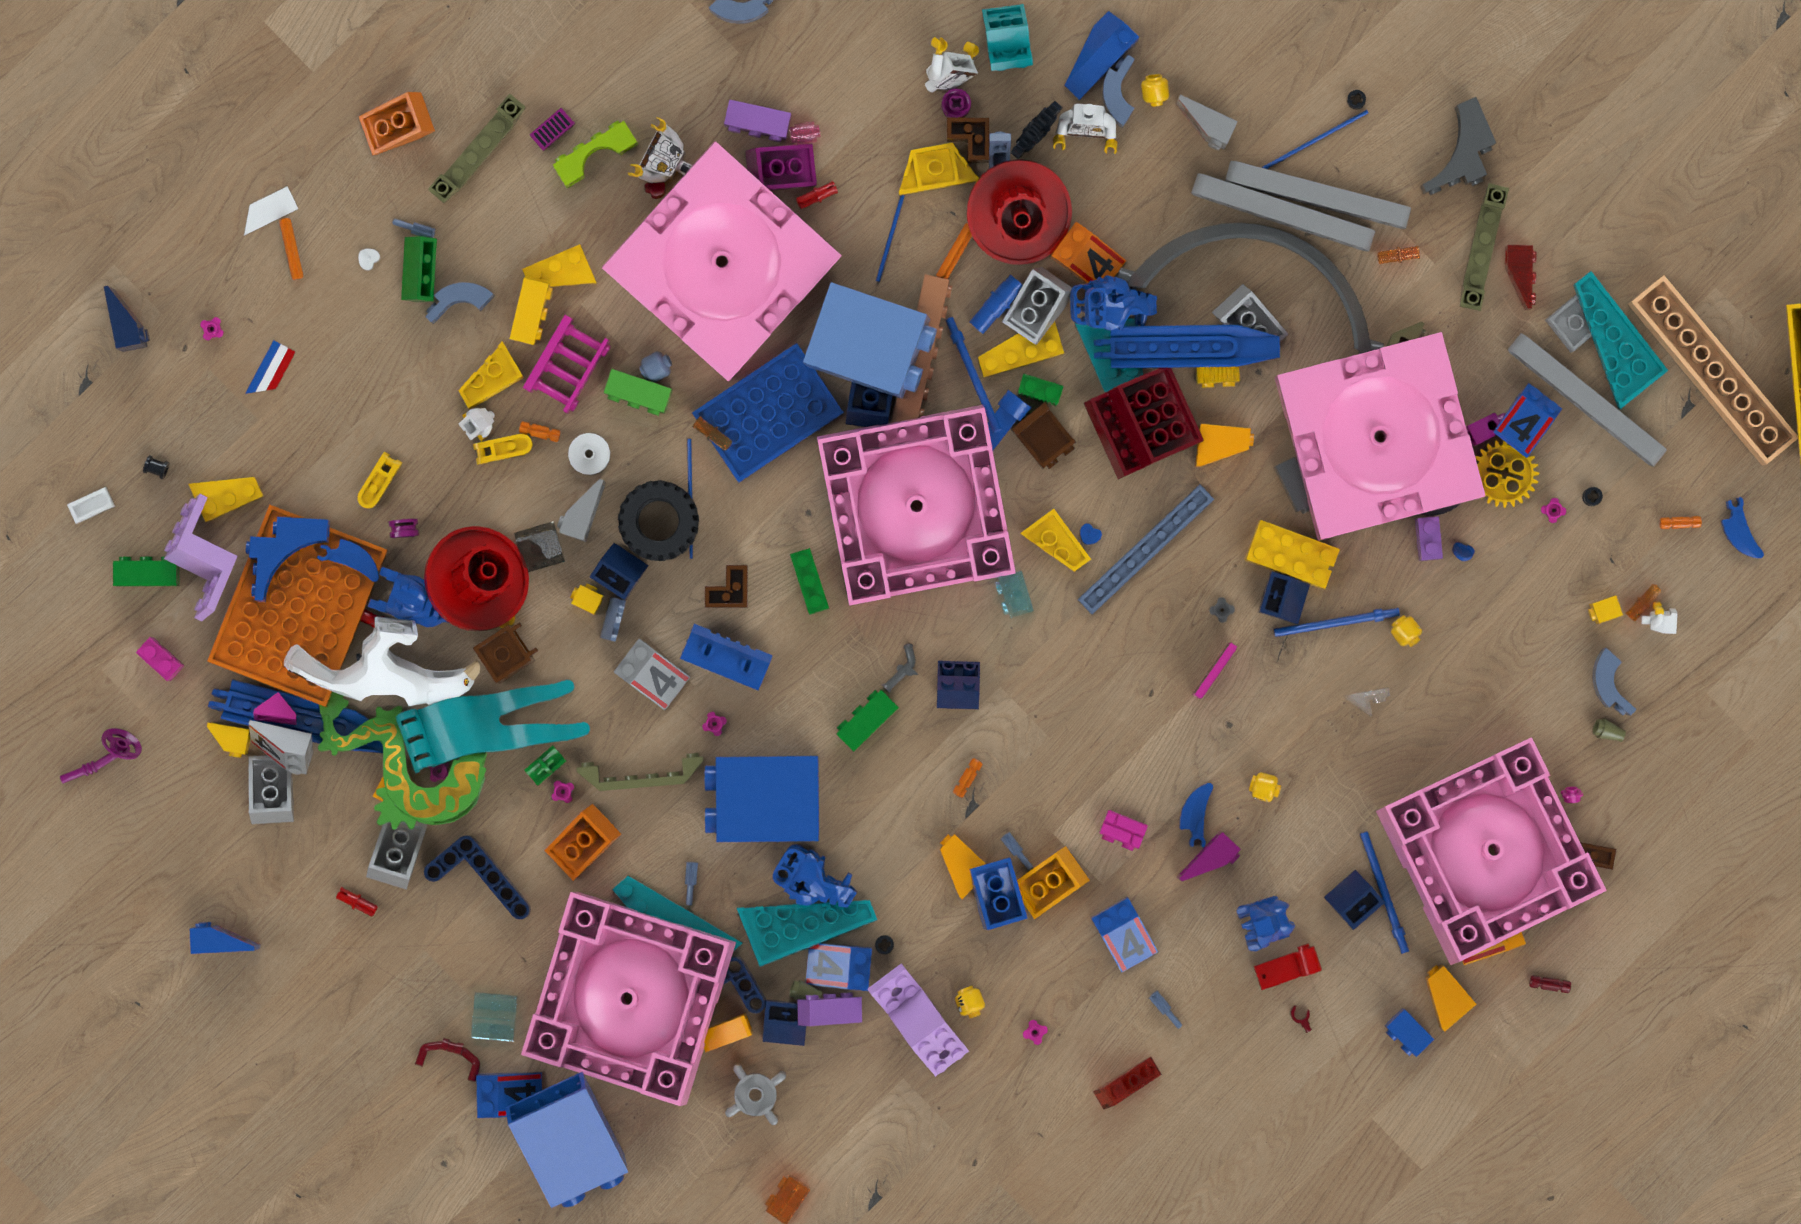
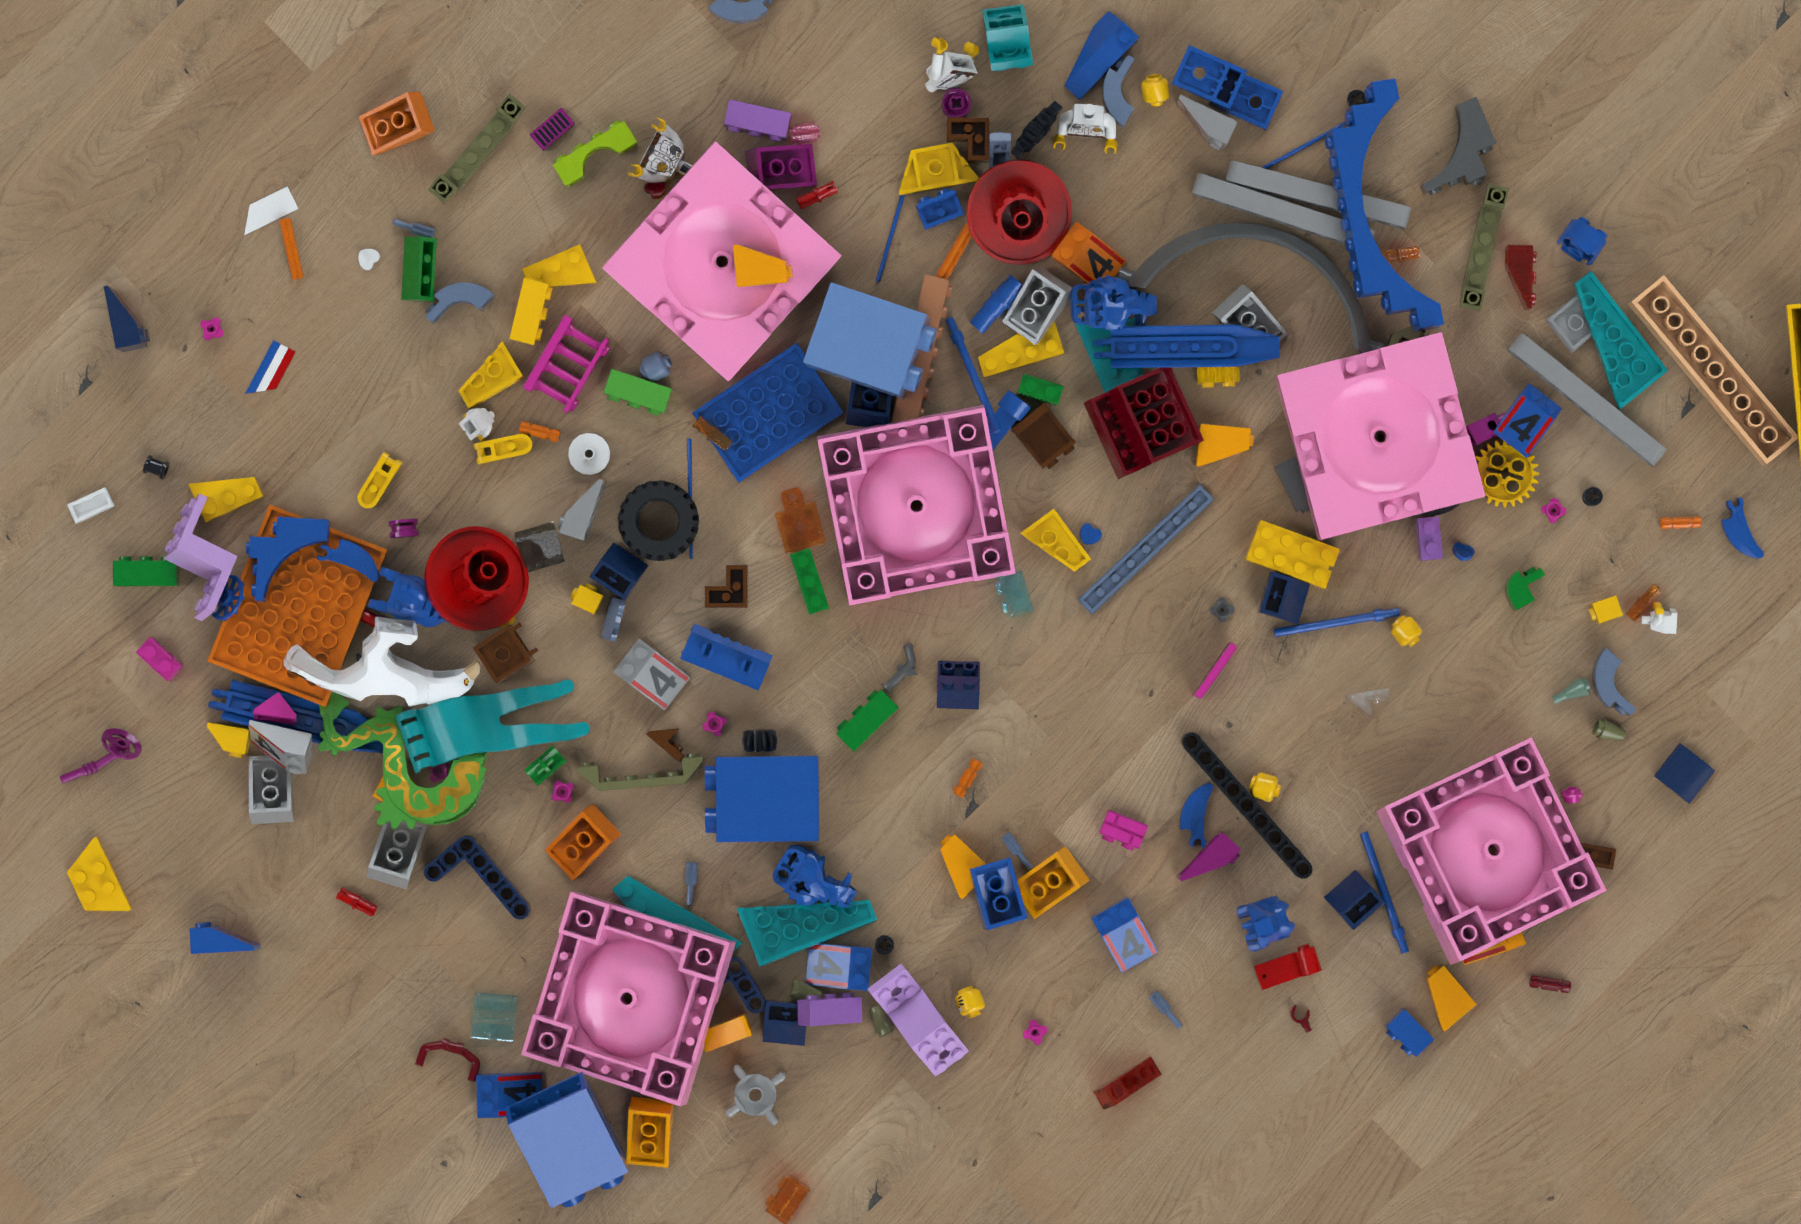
none -> yellow wing [67,836,133,911]
none -> blue wheel [212,575,245,621]
none -> light orange slope [626,1097,674,1168]
none -> reddish brown slope [646,728,684,762]
none -> light orange slope [733,244,793,287]
none -> black gear [742,729,777,752]
none -> clear orange plate [775,487,826,554]
none -> olive cone [869,1004,895,1037]
none -> blue bracket [916,188,964,230]
none -> blue bracket [1171,45,1283,131]
none -> black beam [1181,732,1313,879]
none -> blue arch [1325,78,1444,332]
none -> green brick [1505,567,1545,611]
none -> sand green cone [1552,677,1591,704]
none -> blue brick [1557,217,1607,265]
none -> dark blue slope [1654,743,1715,804]

